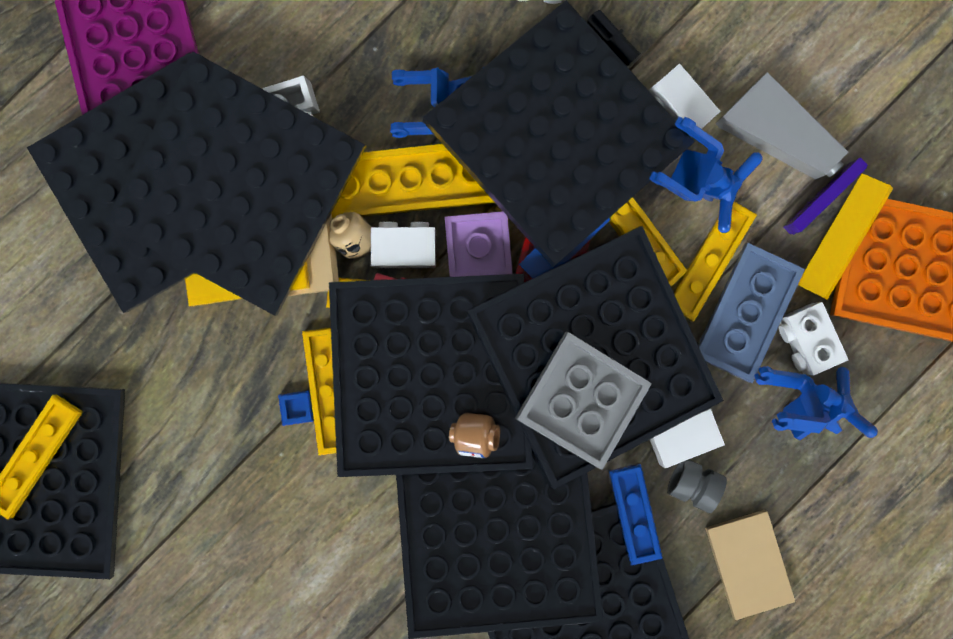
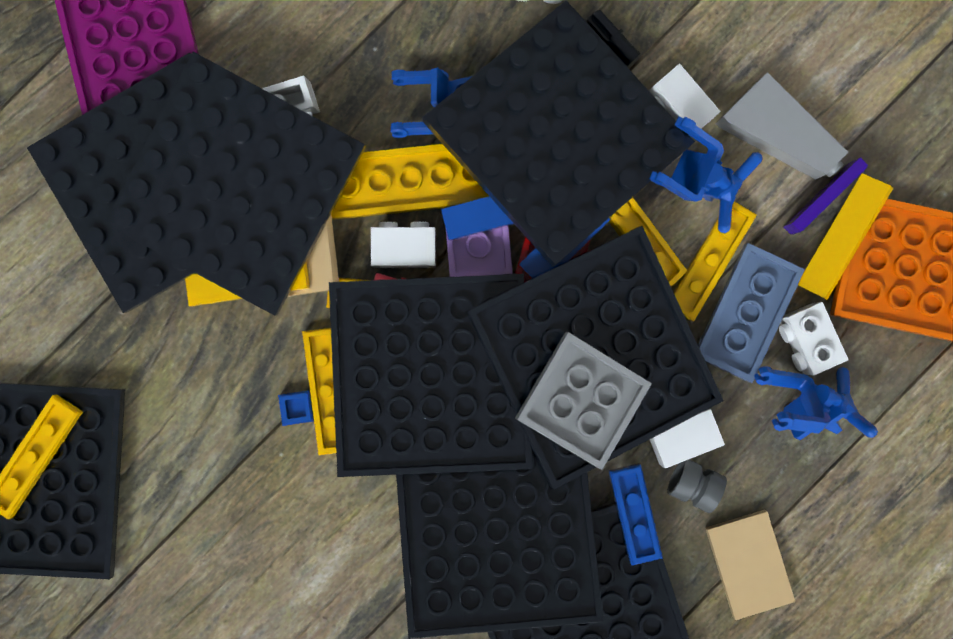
tan head [329,212,371,259] -> none
medium nougat head [449,413,500,458] -> none
none -> blue tile [441,196,514,241]

